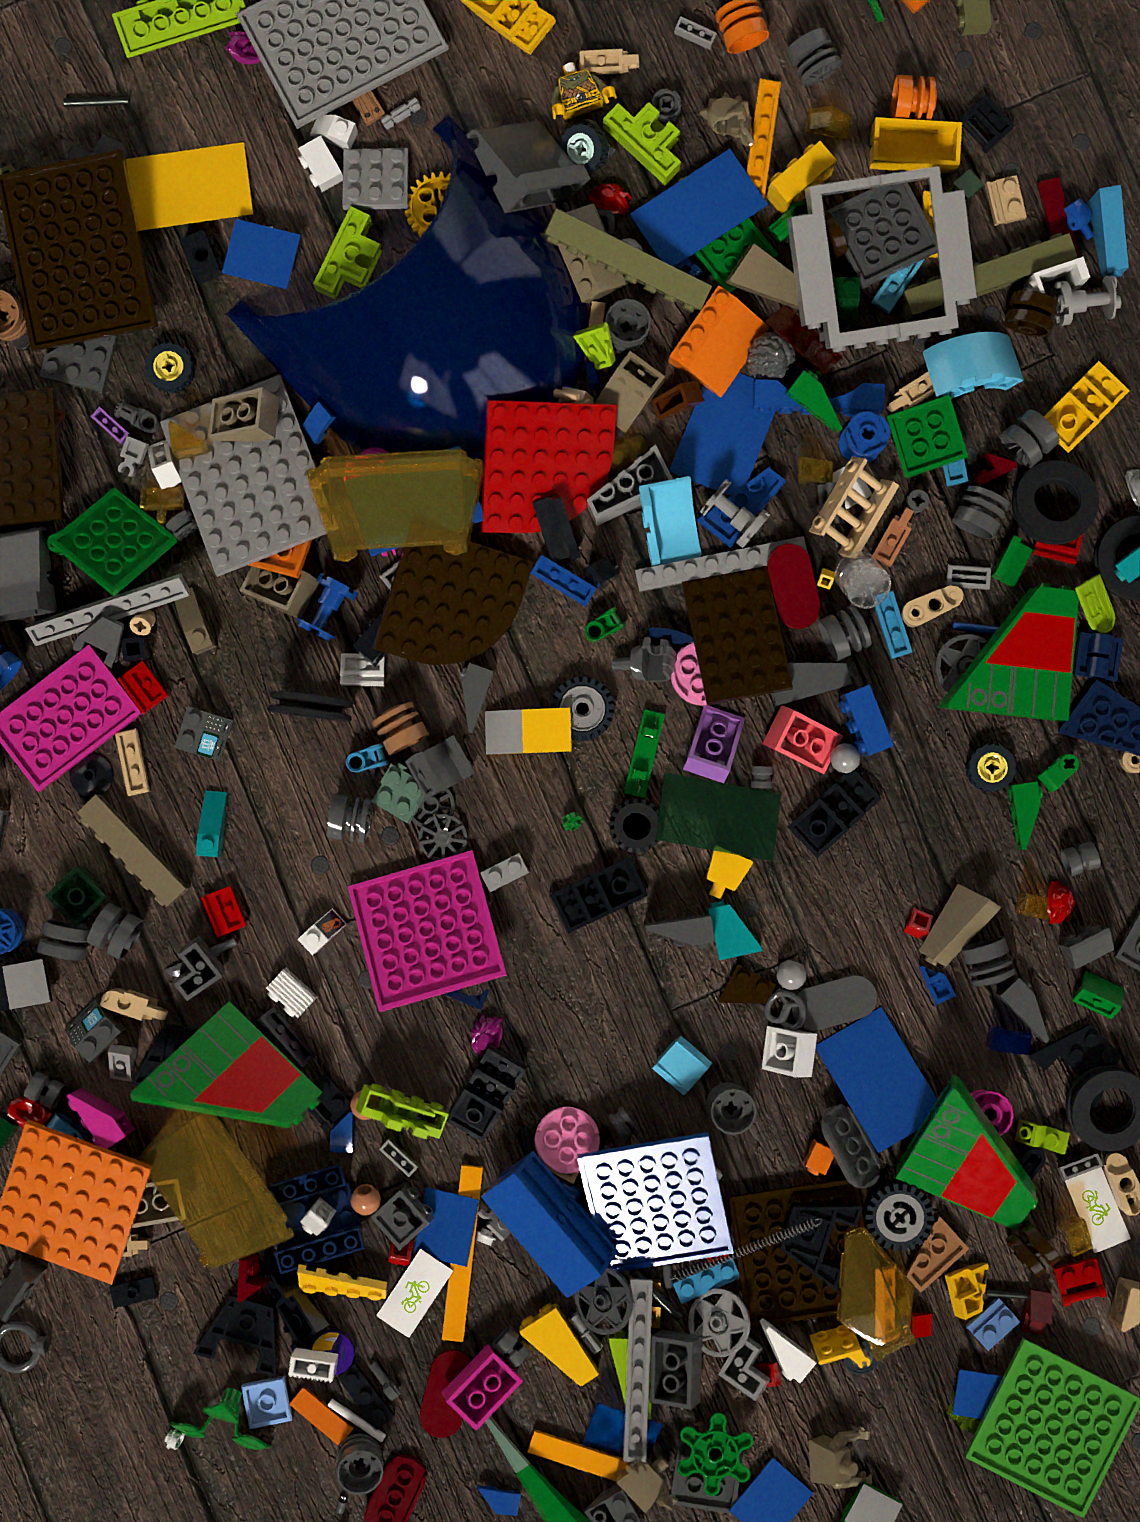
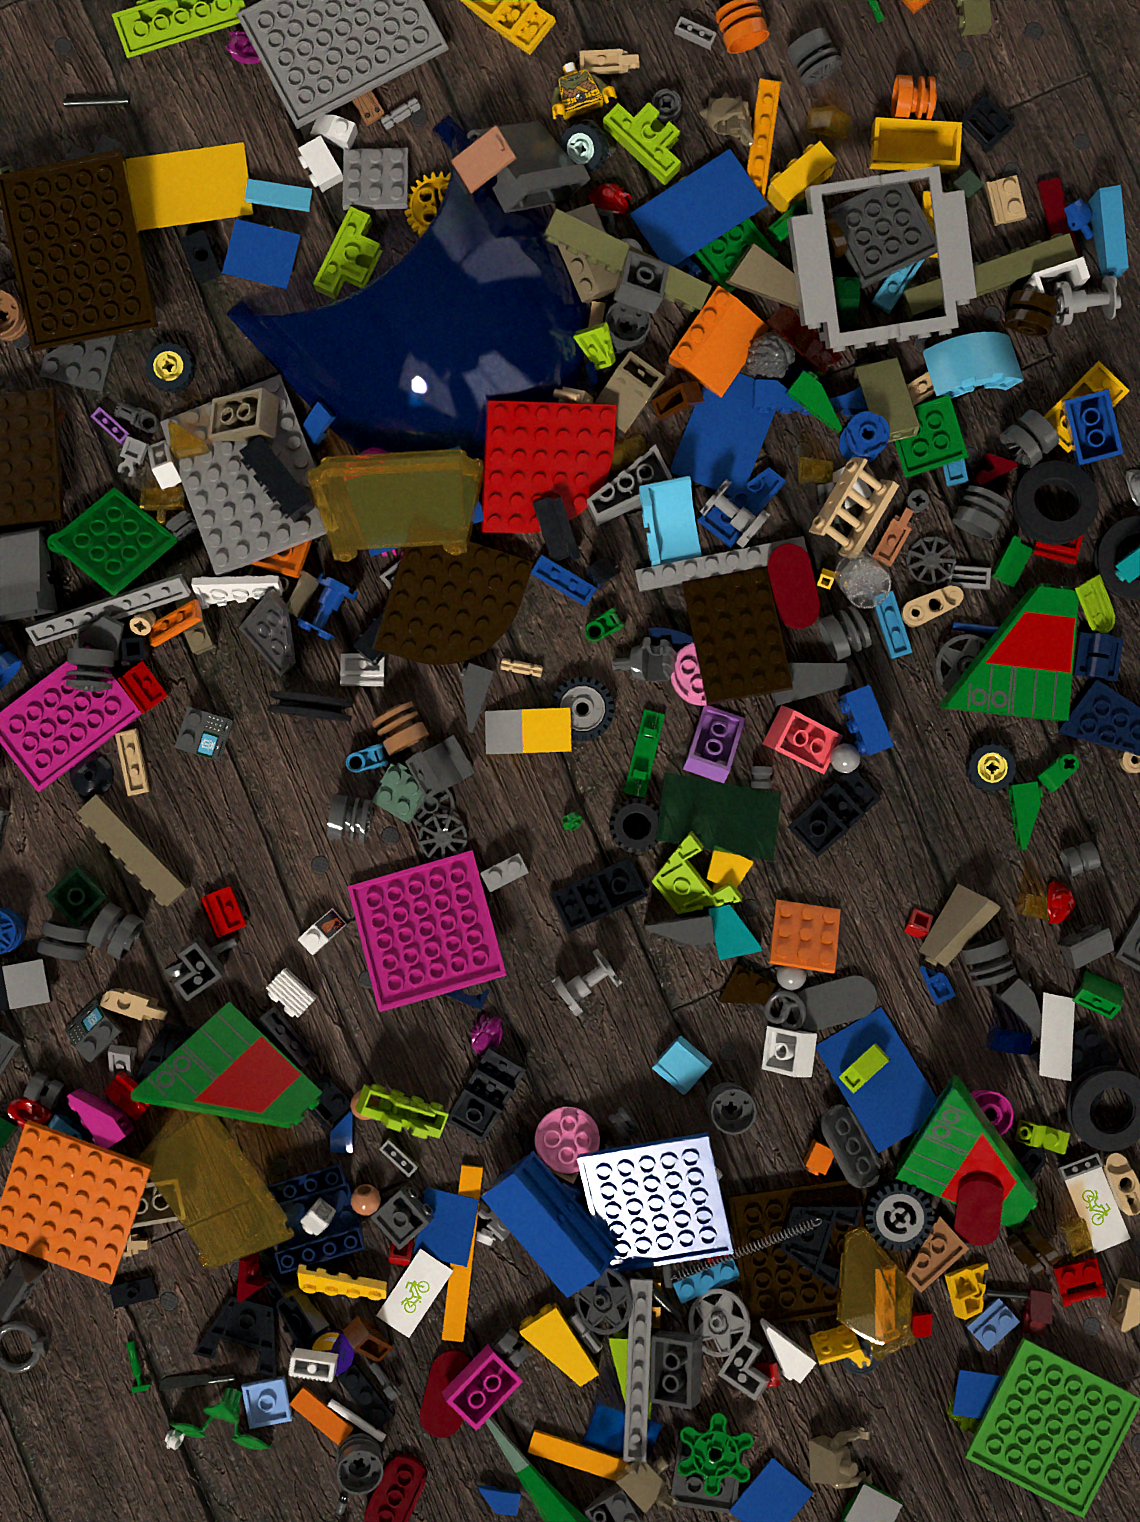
teal slope [196,790,228,857] -> none
none -> dark grey wheel [65,648,115,692]
none -> red plate [104,1070,150,1121]
none -> green piece [126,1340,152,1393]
none -> orange tile [148,599,203,647]
none -> pearl dark grey piece [159,1372,236,1391]
none -> white wing [191,575,283,609]
none -> black brick [239,436,316,523]
none -> flat silver plate [239,589,296,677]
none -> medium azure tile [245,179,312,212]
none -> reddish brown slope [343,1316,394,1363]
none -> nougat container [451,125,517,193]
none -> tan axle [500,658,543,677]
none -> light grey piece [552,948,622,1016]
none -> dark grey slope [613,251,669,314]
none -> lime wing [652,831,743,914]
none -> orange plate [769,899,841,973]
none -> lime slope [839,1043,891,1094]
none -> olive panel [853,358,920,442]
none -> dark grey wheel [907,536,956,585]
none -> dark red tile [954,1175,1004,1245]
none -> white sticker [1039,992,1075,1081]
none -> blue brick [1061,389,1124,466]

